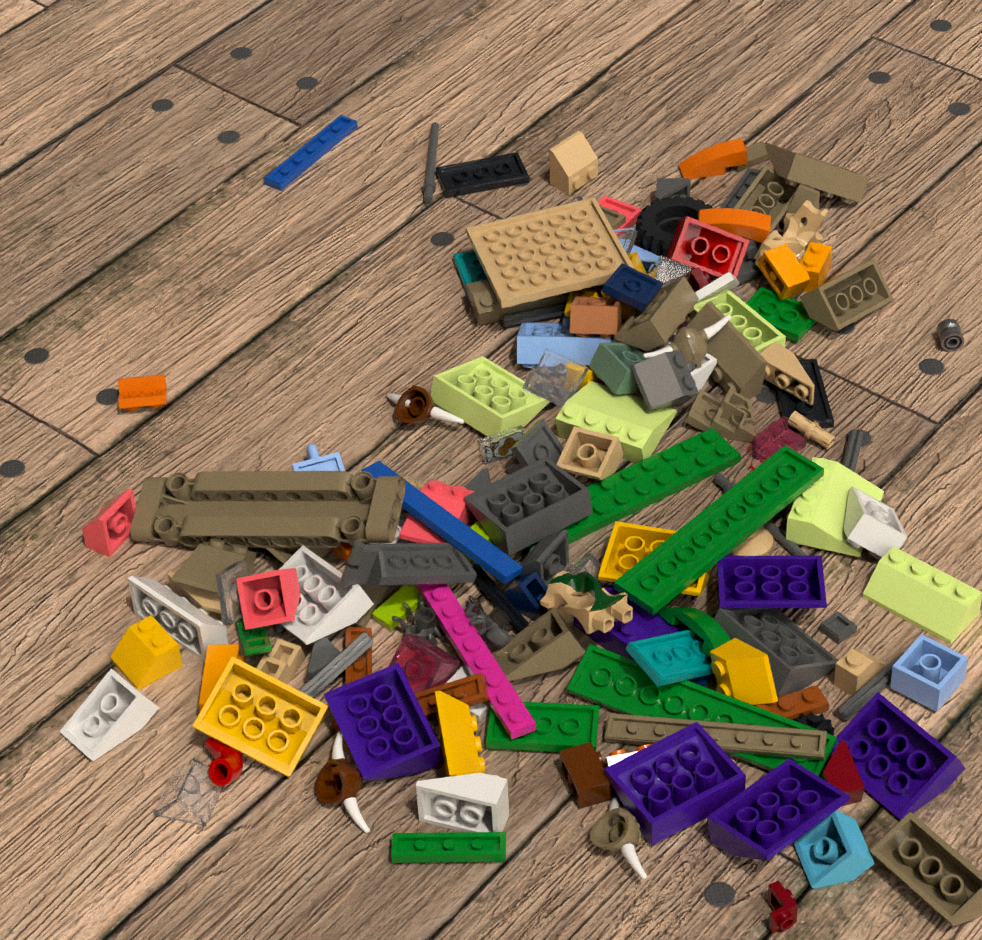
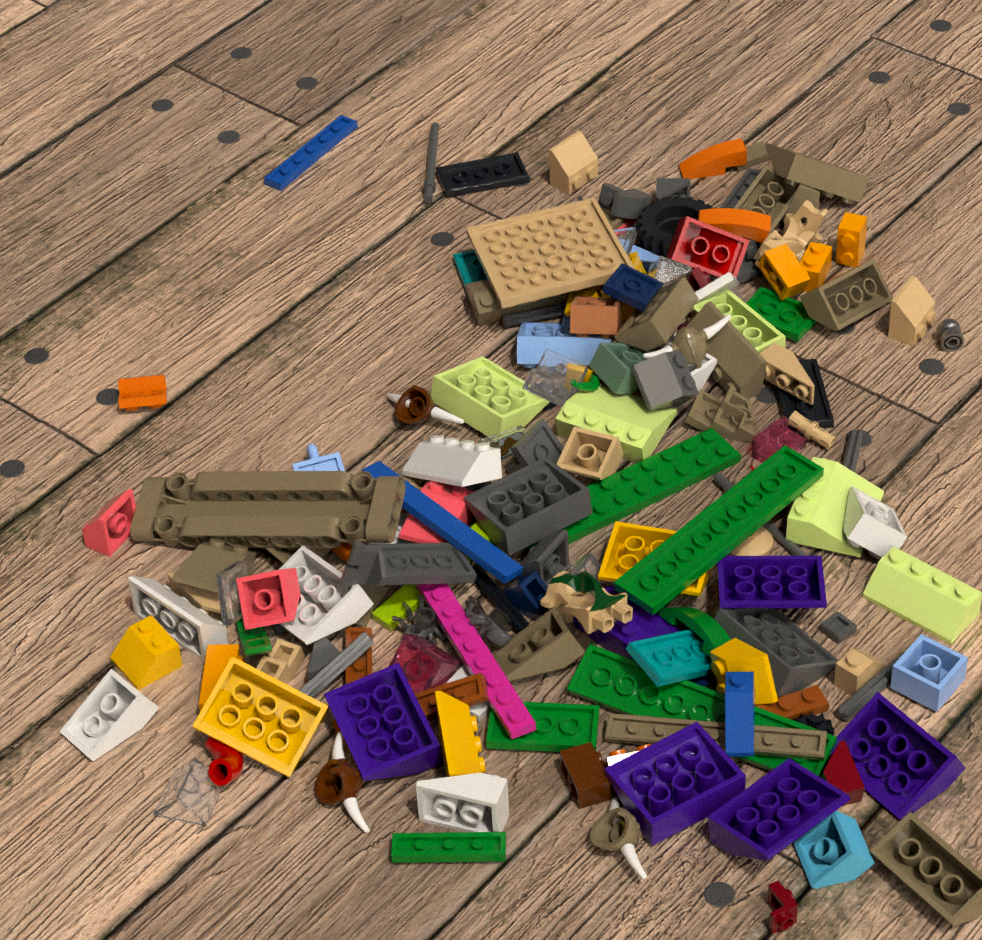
none -> white slope [402,435,502,487]
none -> green piece [570,374,600,391]
none -> dark grey brick [598,183,652,219]
none -> blue slope [725,671,756,757]
none -> light orange brick [836,212,867,267]
none -> tan slope [888,275,937,346]

